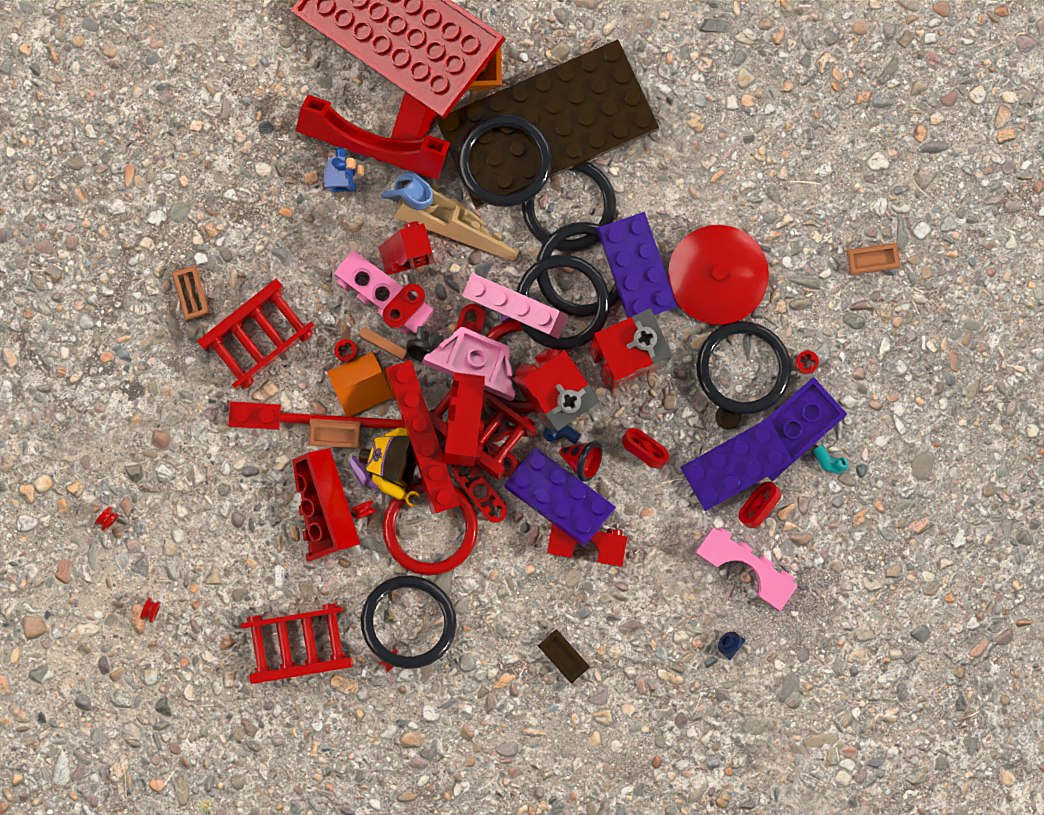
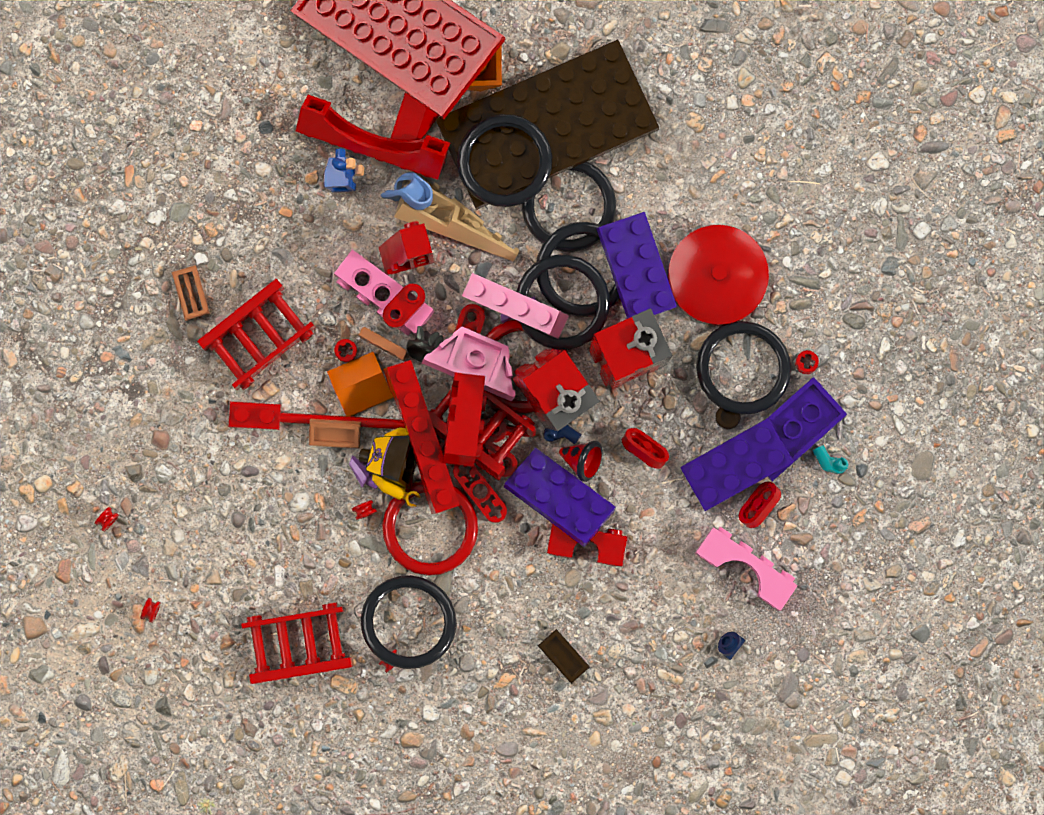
red wedge [292,448,360,562] -> none
nougat tile [846,243,901,276] -> none

